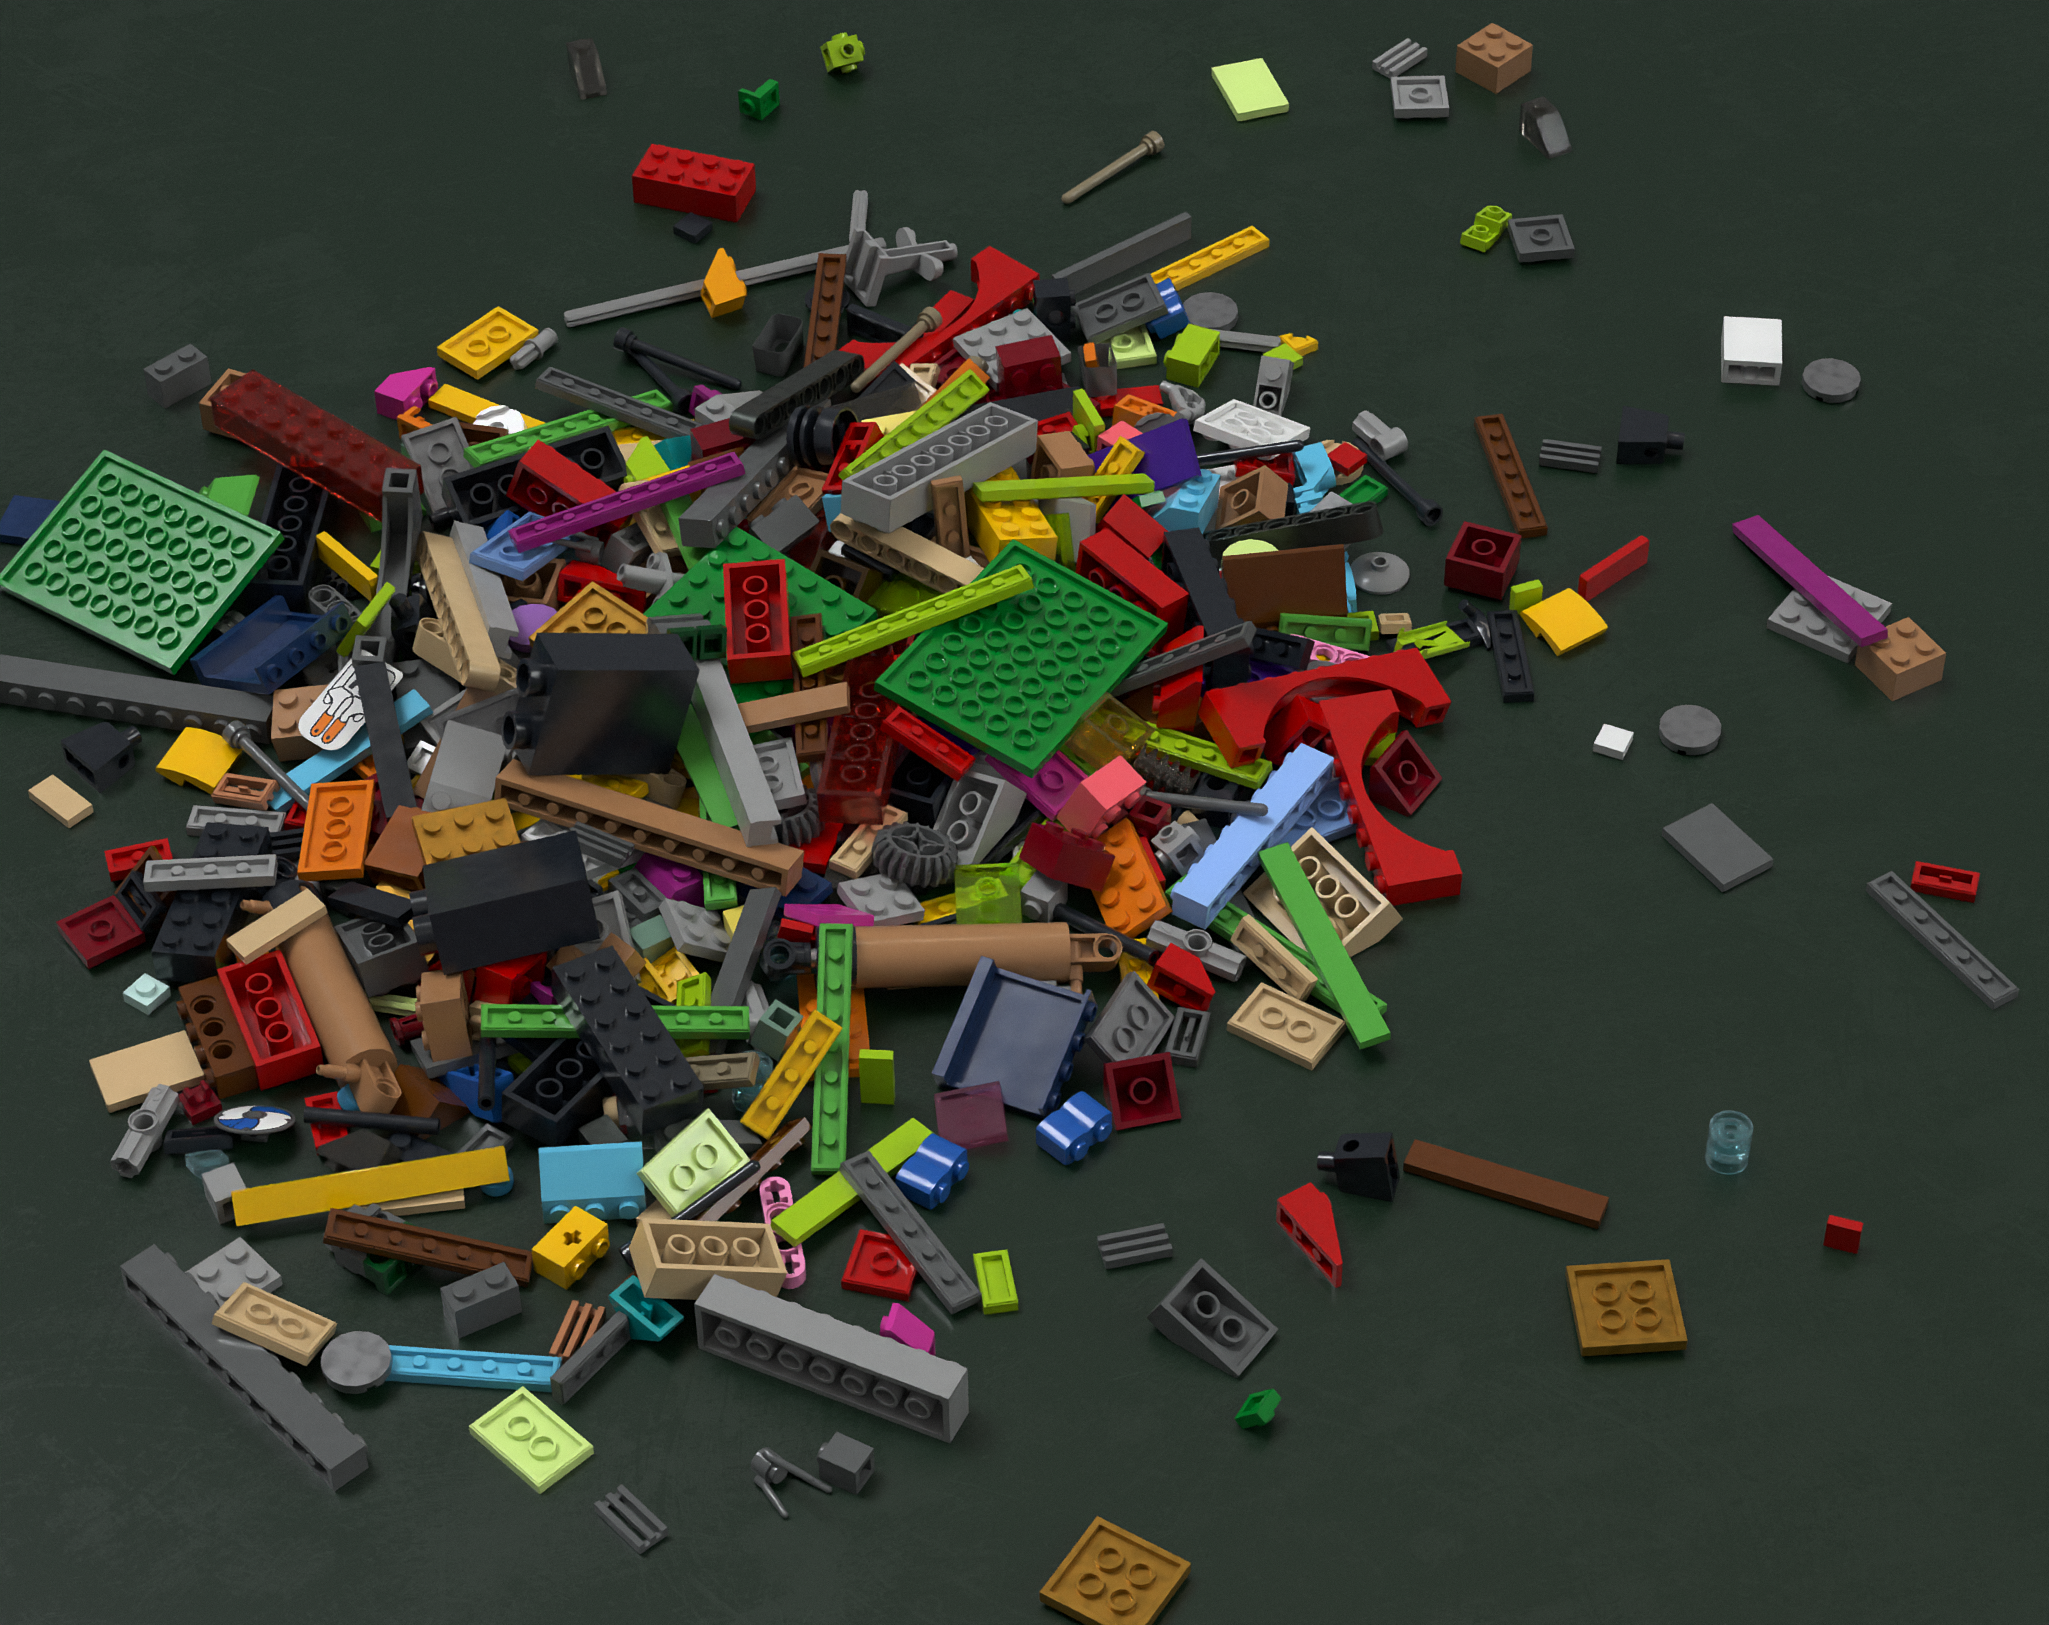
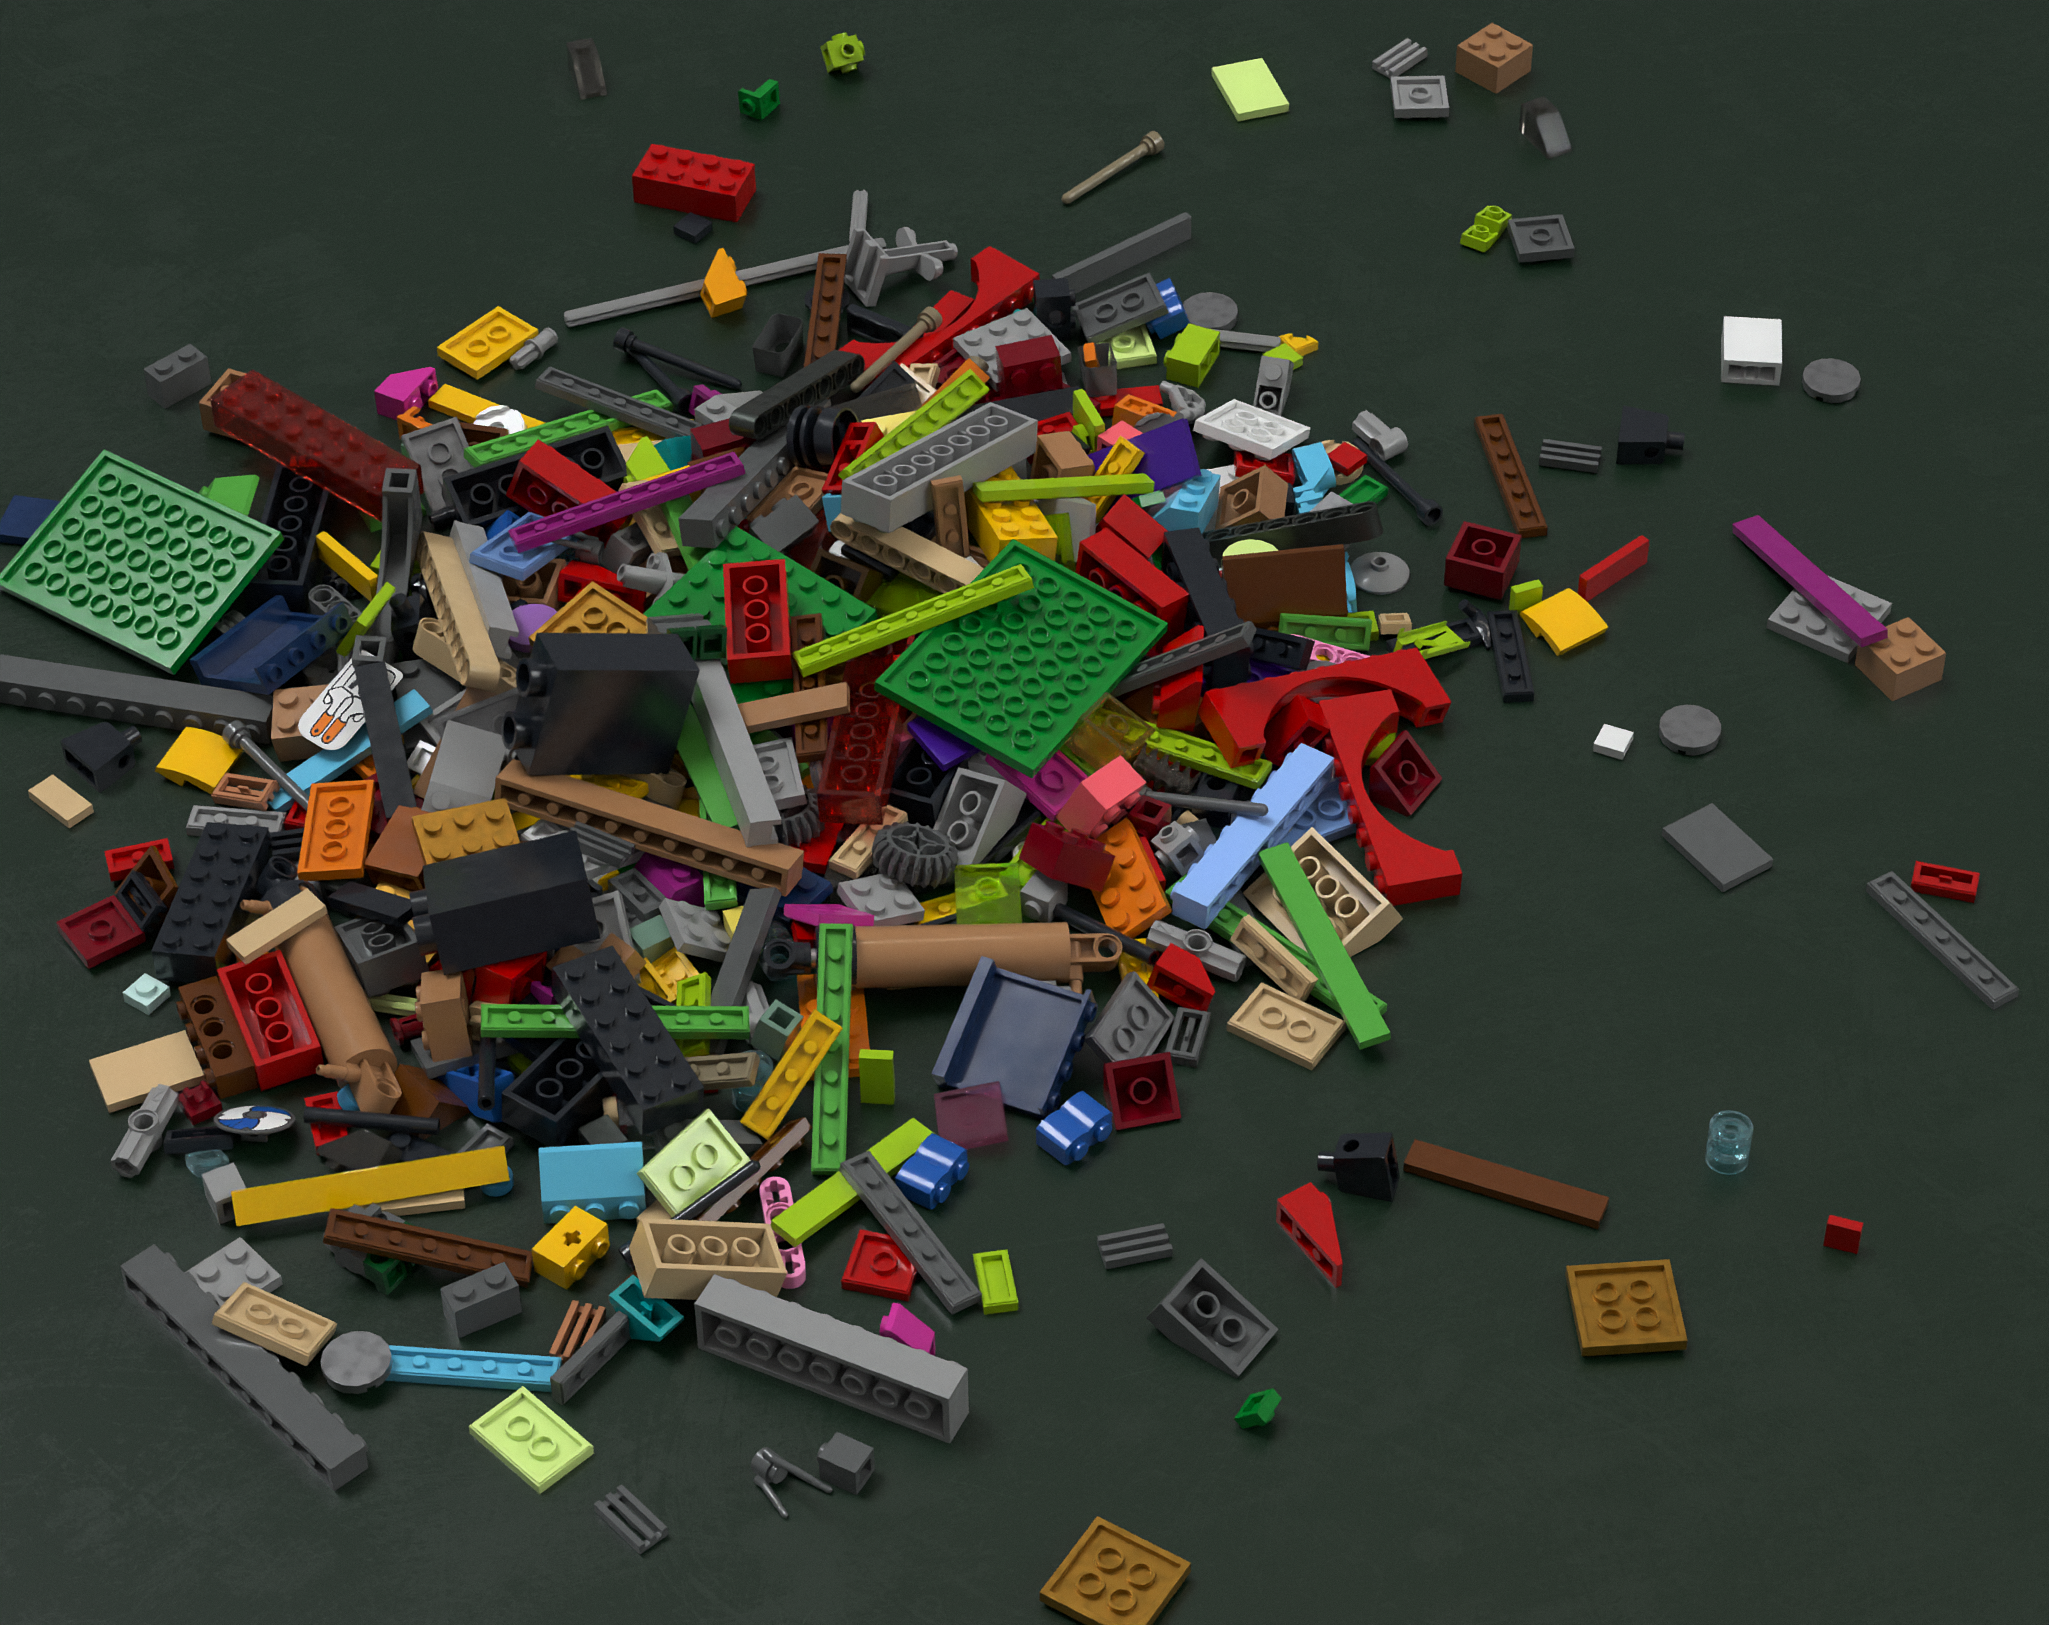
light grey plate [143,854,278,892] -> none
red tile [776,918,814,942] -> none
red tile [880,706,976,782] -> none
yellow tile [1151,226,1270,291] -> none
black piece [1196,440,1304,466] -> none

